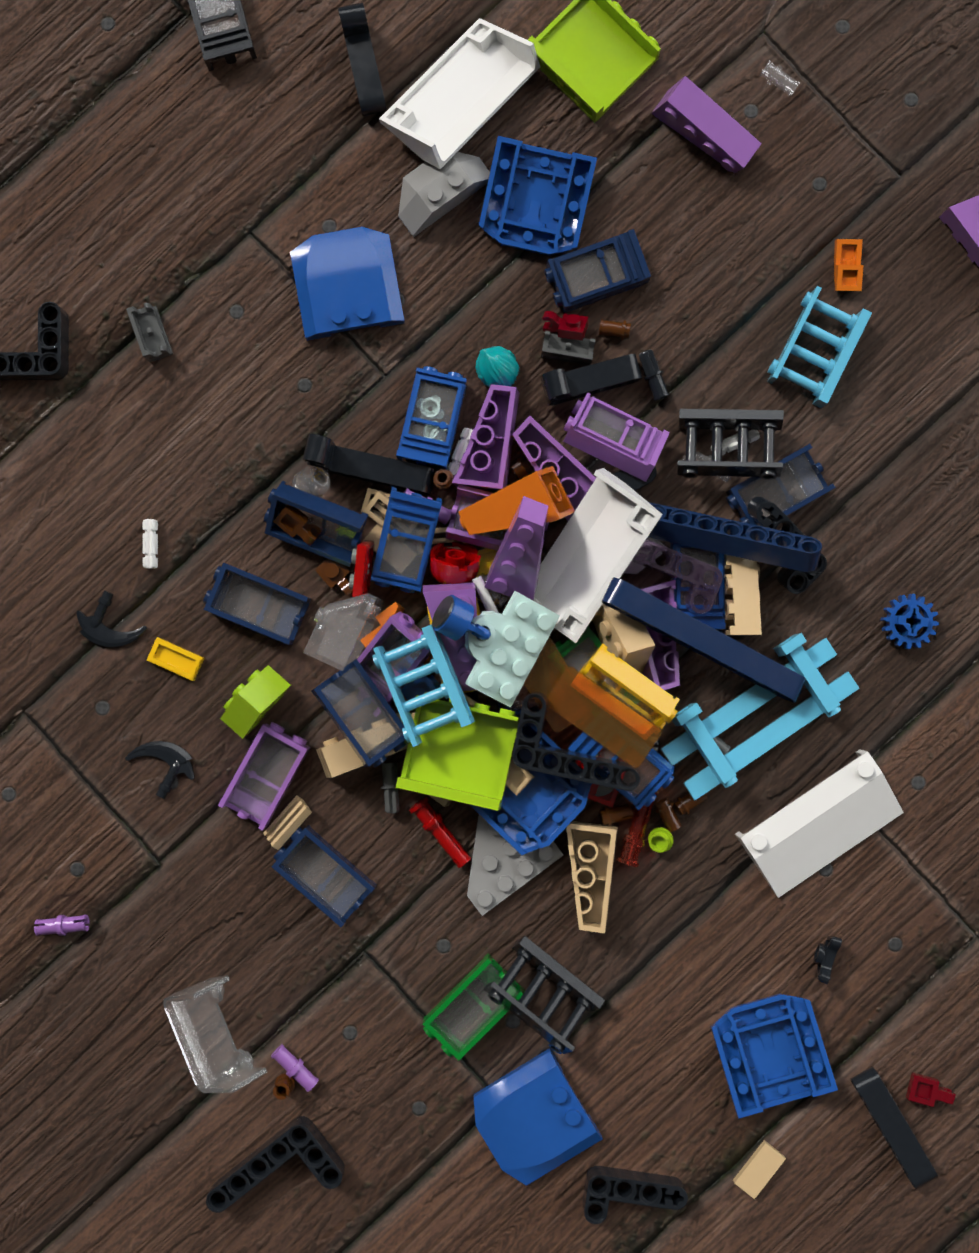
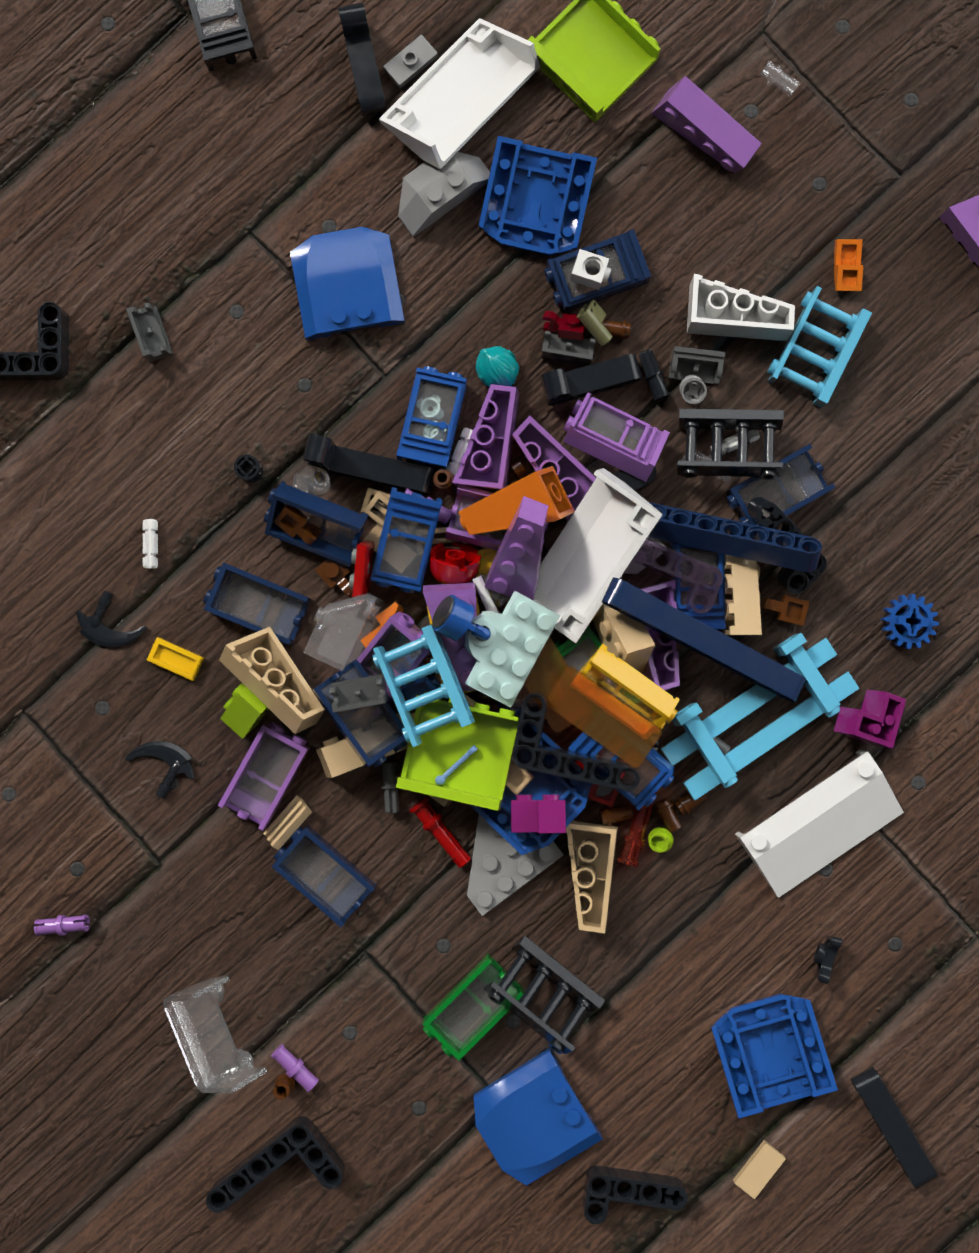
dark red plate [906,1072,956,1107] -> none
none -> tan wedge [219,627,325,734]
none -> black wheel [234,454,263,483]
none -> dark grey hinge [329,674,389,713]
none -> light grey plate [383,34,438,88]
none -> medium blue hinge [435,745,478,786]
none -> magenta brick [511,795,566,833]
none -> white brick [570,249,611,290]
none -> olive piece [577,299,613,346]
none -> dark grey hinge [668,346,725,385]
none -> light grey wheel [679,375,707,404]
none -> white wedge [687,273,795,341]
none -> reddish brown plate [760,595,810,626]
none -> magenta brick [834,690,906,749]

